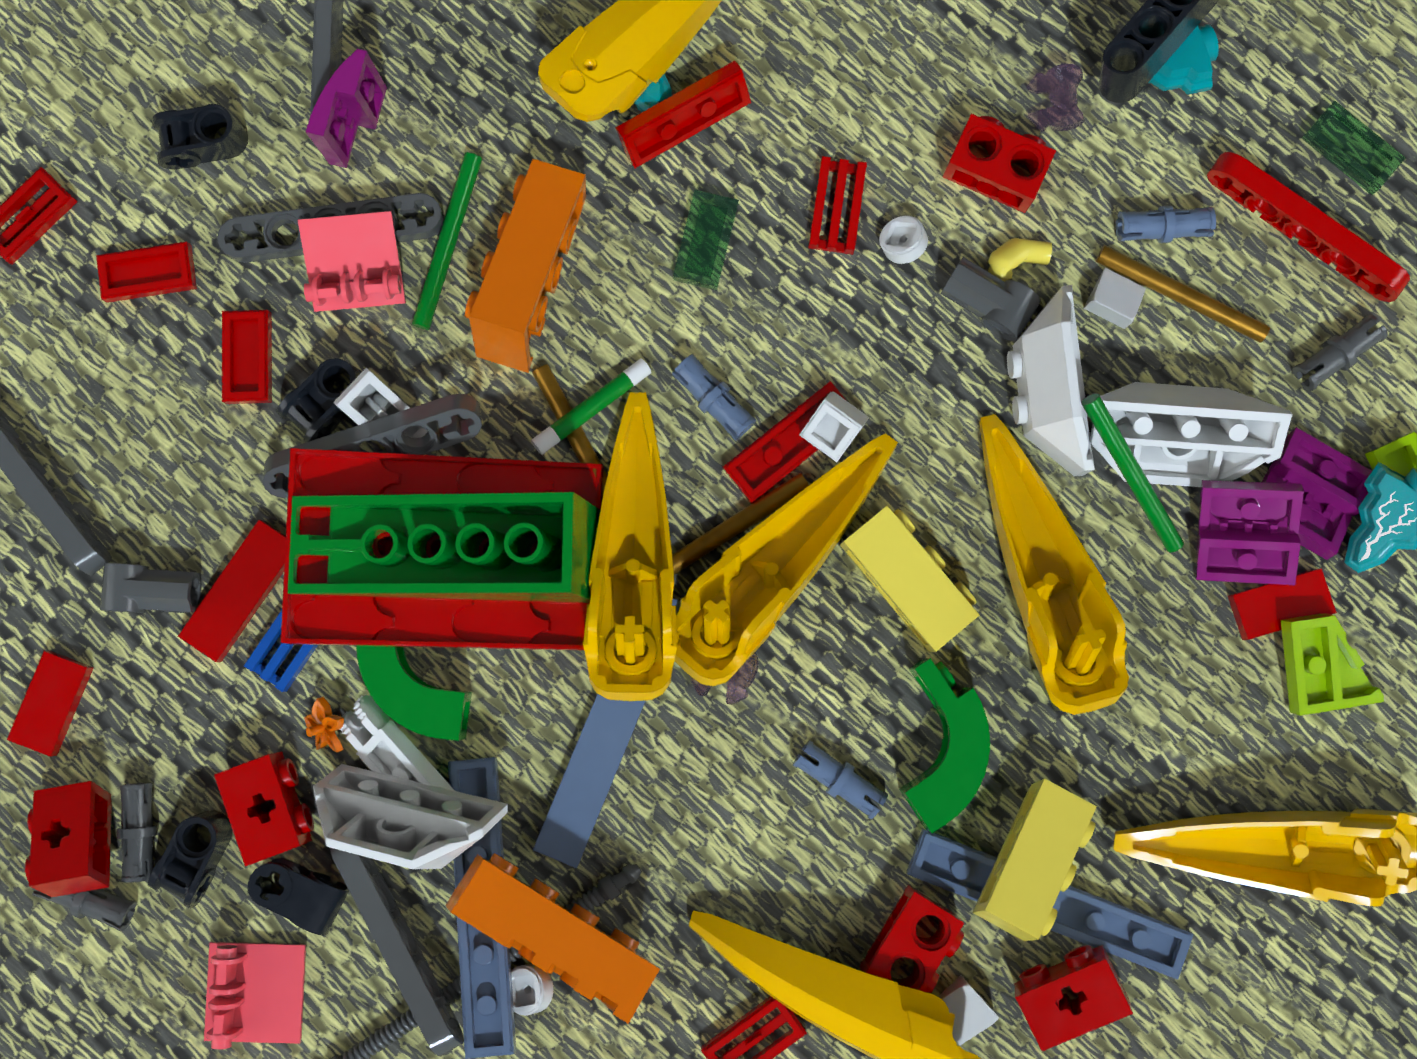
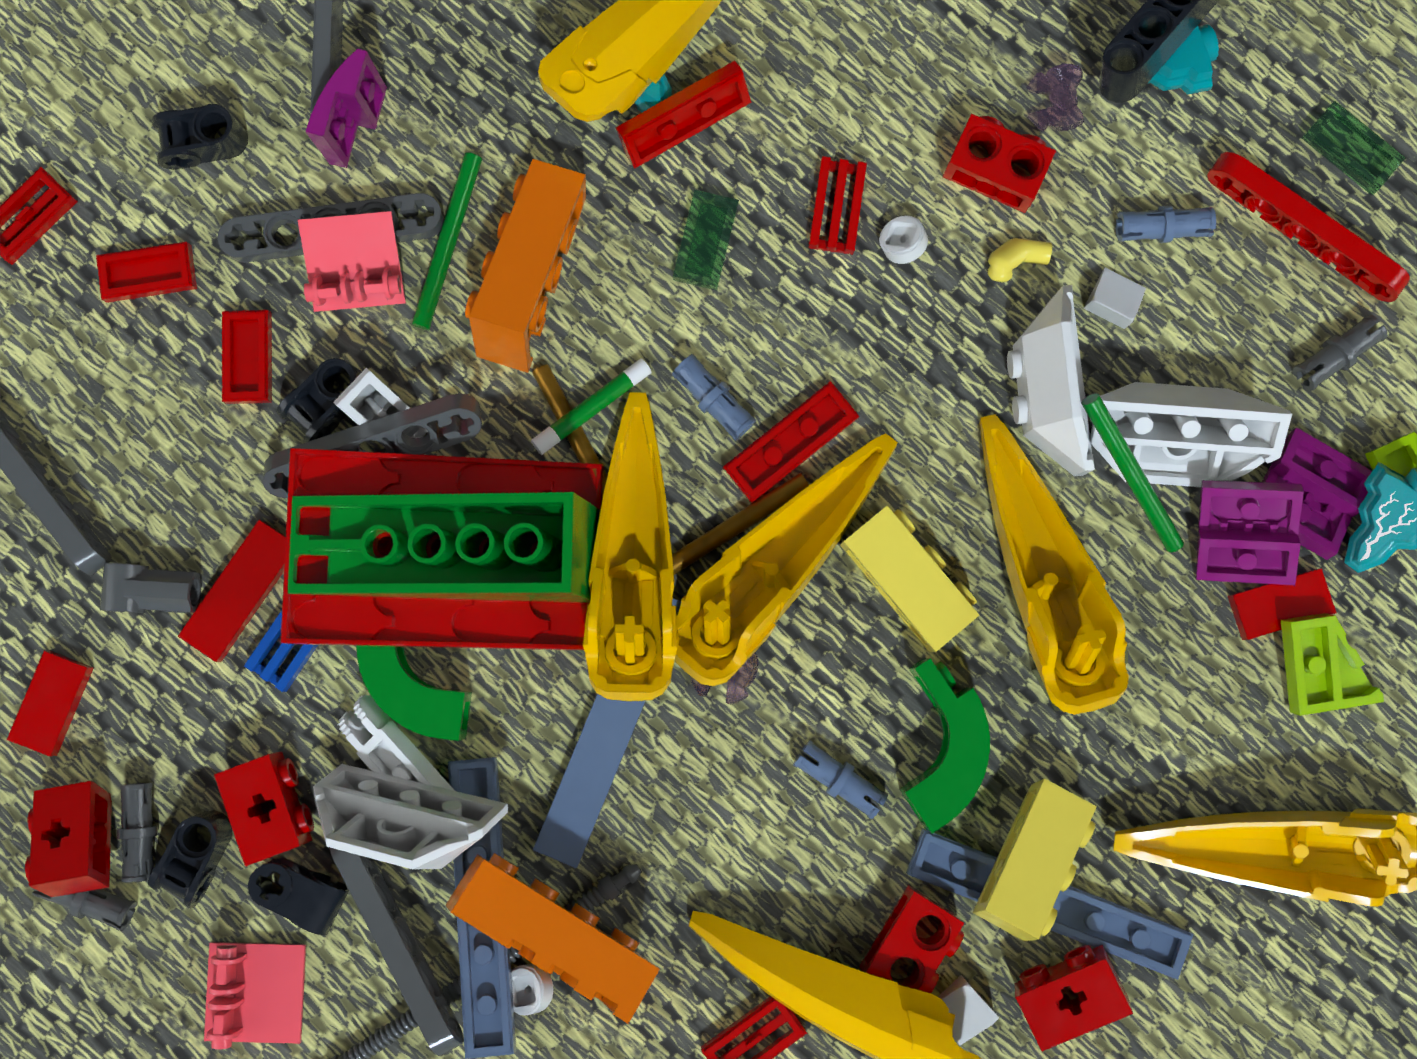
orange plant [304,696,344,752] -> none
white slope [799,392,869,462] -> none
dark grey piece [940,257,1041,342] -> none
pearl gold bar [1095,245,1270,343] -> none

